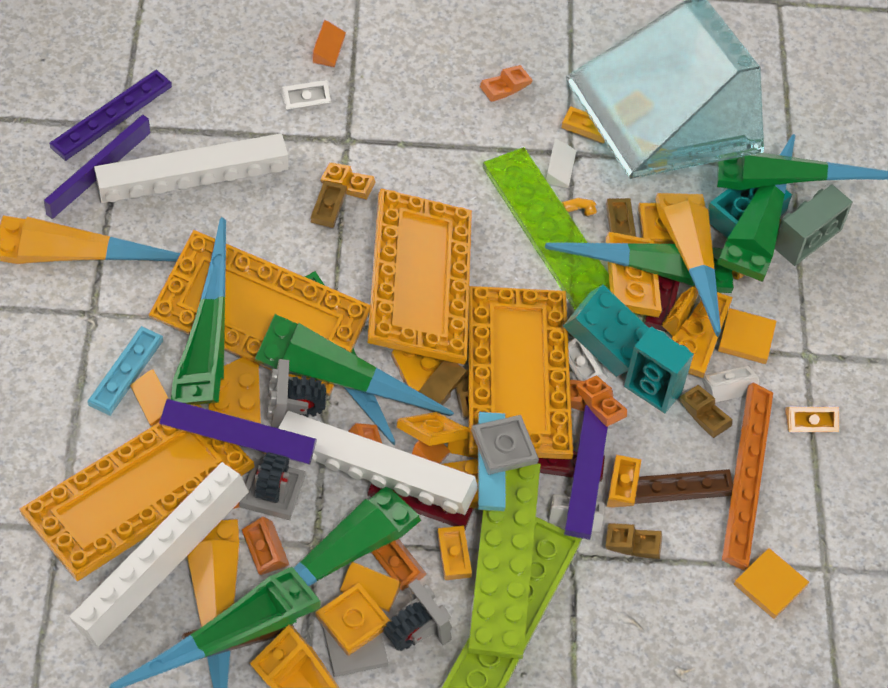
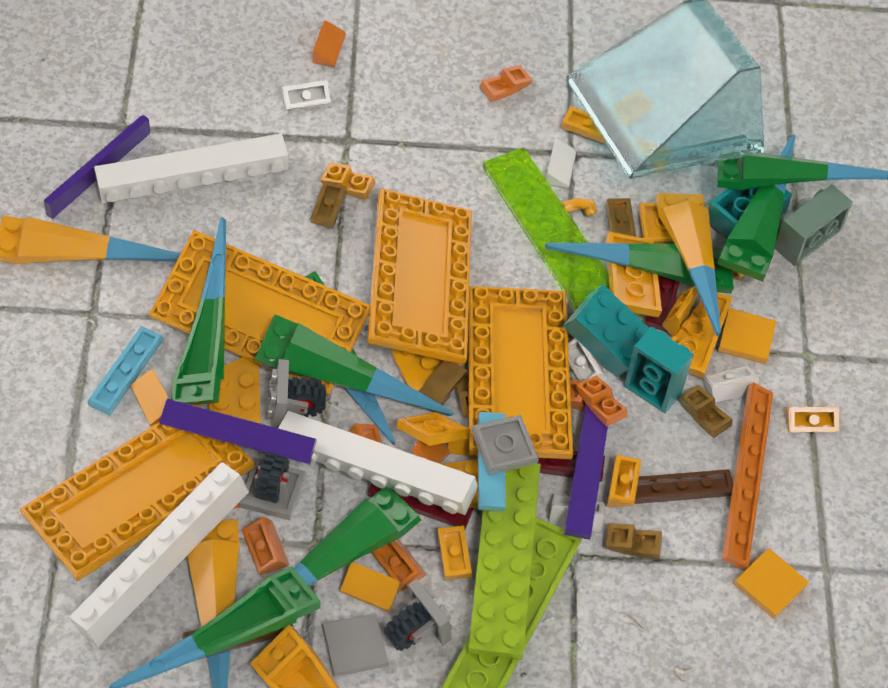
dark purple tile [49,69,172,161] -> none
light orange tile [315,583,391,656] -> none

